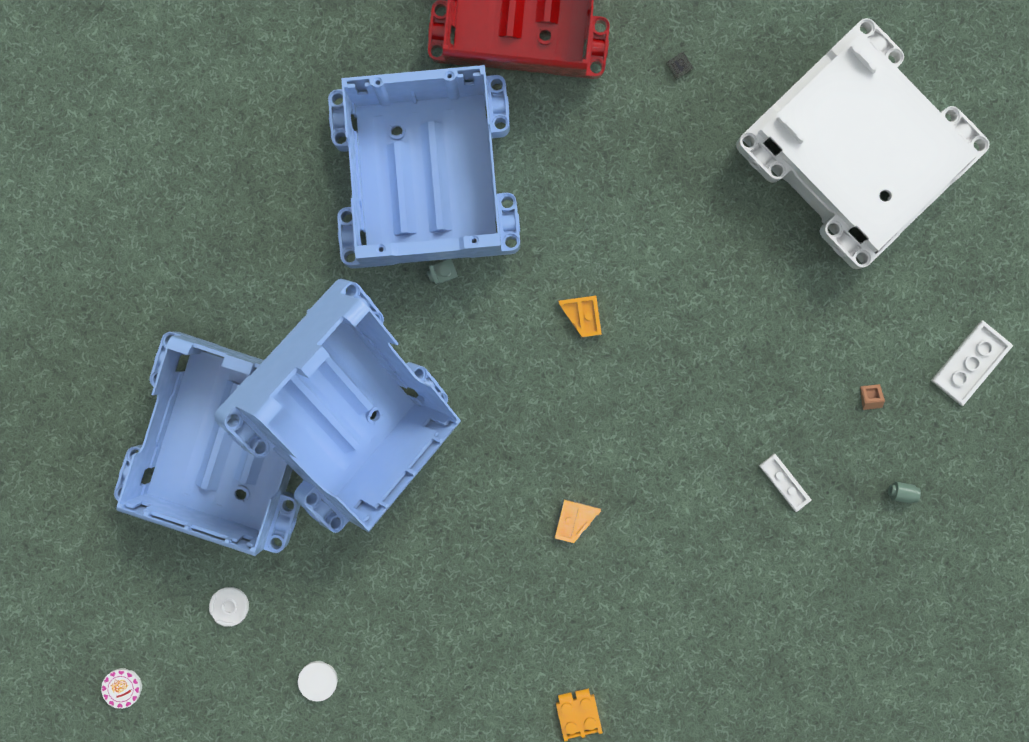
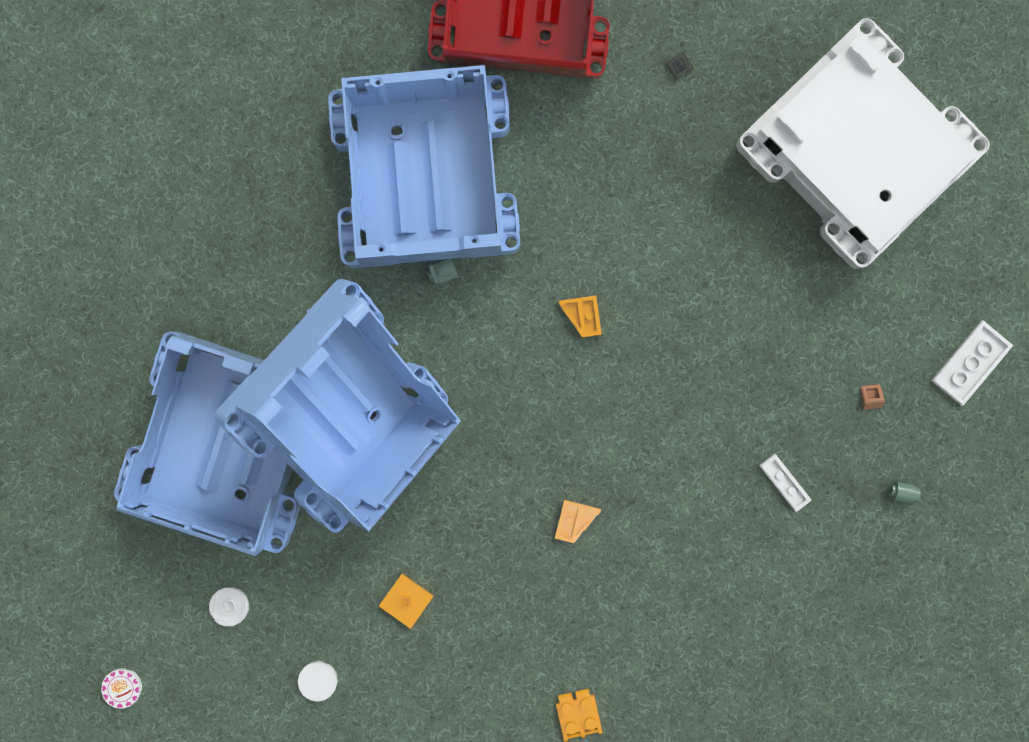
none -> light orange plate [379,573,434,629]

